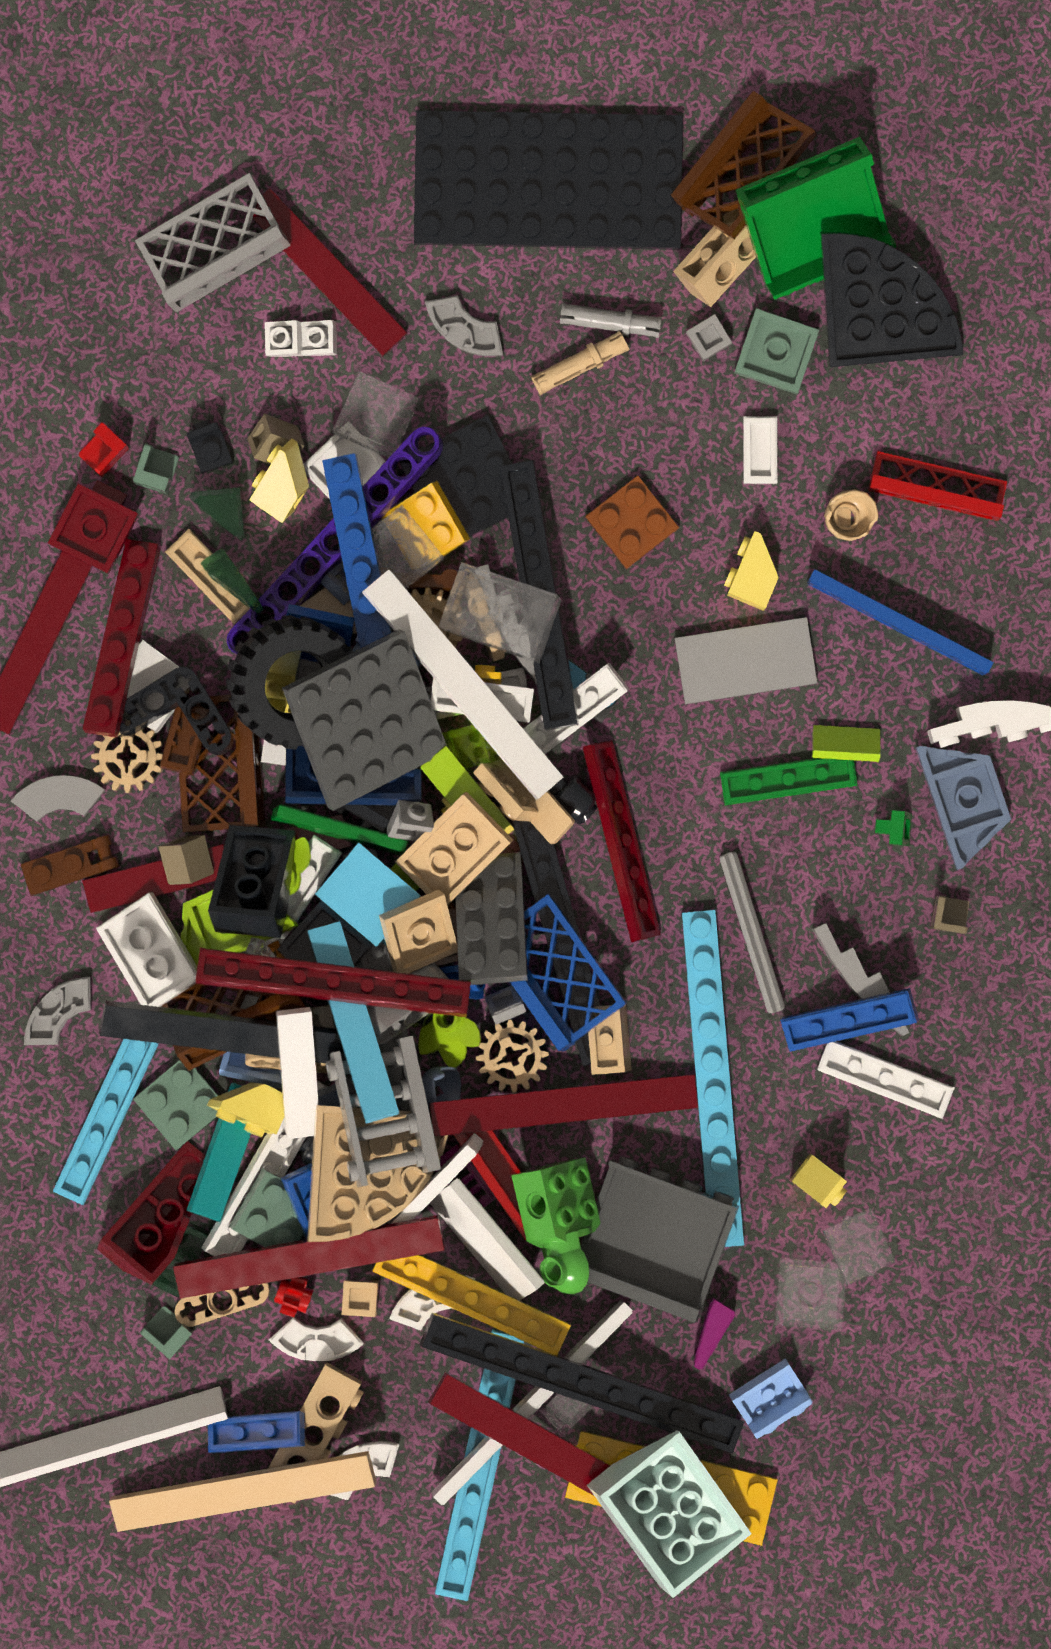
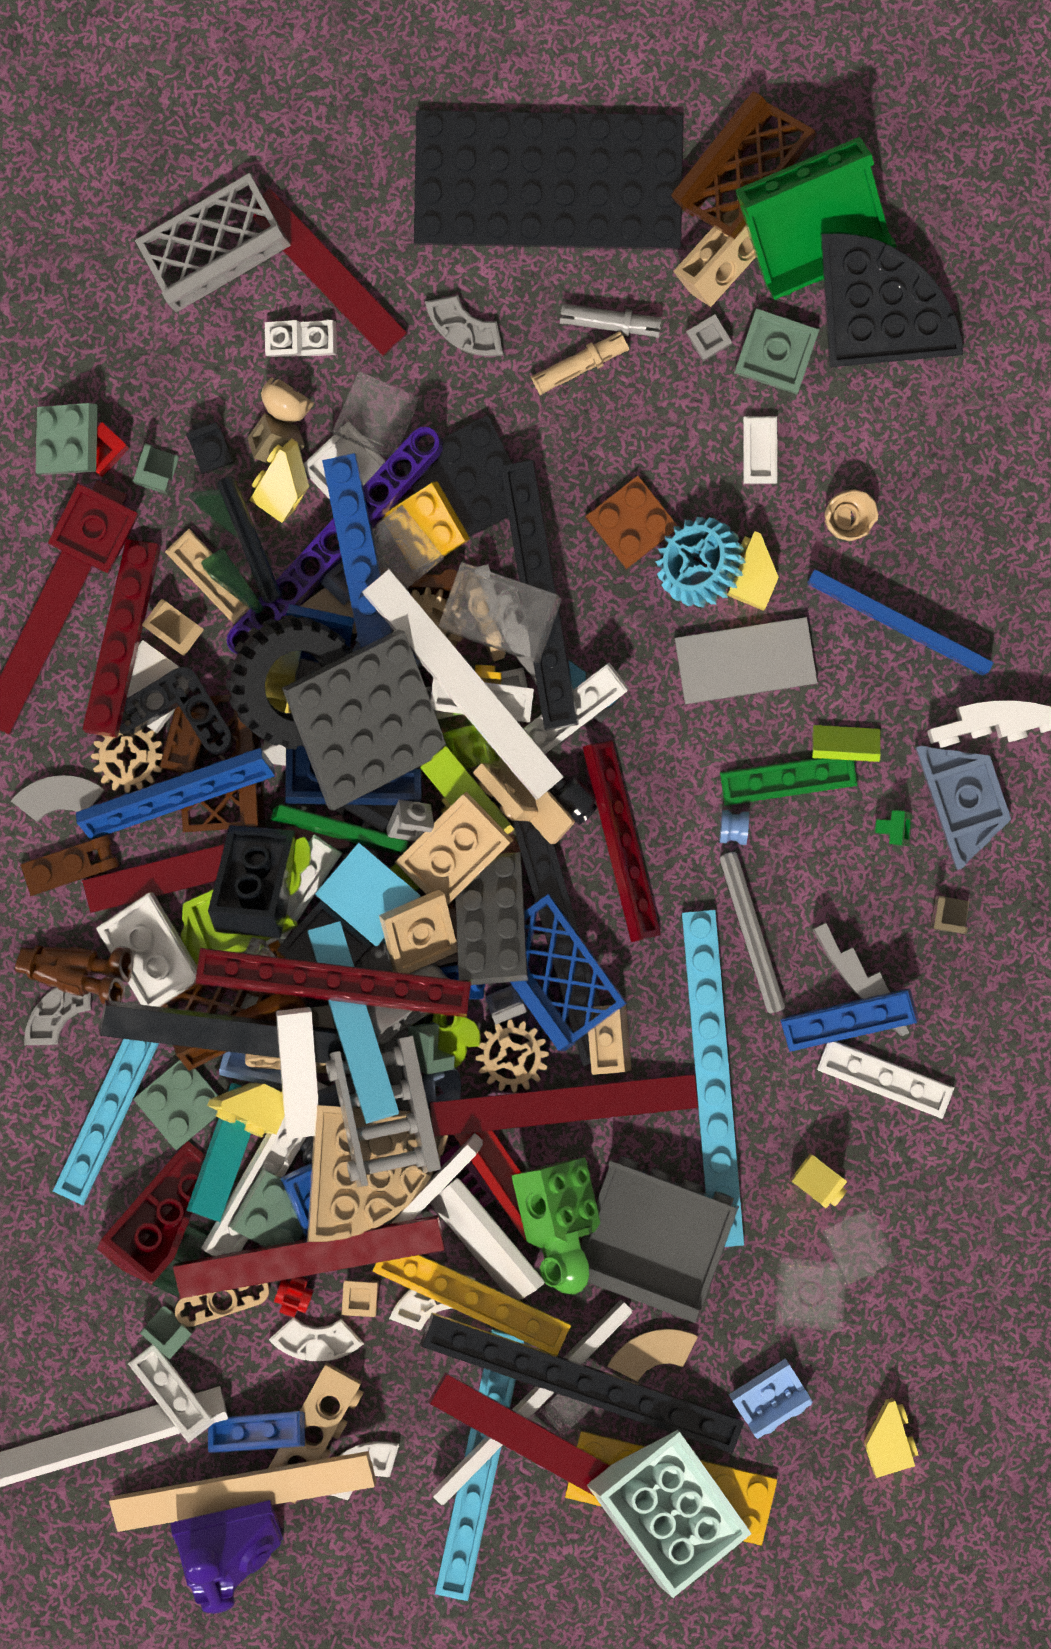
dark tan panel [158,835,214,885] -> none
magenta slope [693,1297,736,1370] -> none
red fence [868,451,1007,521] -> none
none -> reddish brown piece [15,945,133,1004]
none -> sand green plate [36,403,98,475]
none -> blue plate [76,748,275,840]
none -> white tile [128,1344,215,1443]
none -> tan panel [142,599,204,656]
none -> dark purple piece [170,1500,283,1614]
none -> black axle [217,476,281,603]
none -> tan hair [261,378,314,423]
none -> sand green panel [408,1022,455,1075]
none -> tan tile [607,1329,698,1382]
none -> medium azure gear [655,516,746,608]
none -> medium blue wheel [719,810,749,845]
none -> light yellow slope [864,1398,918,1478]

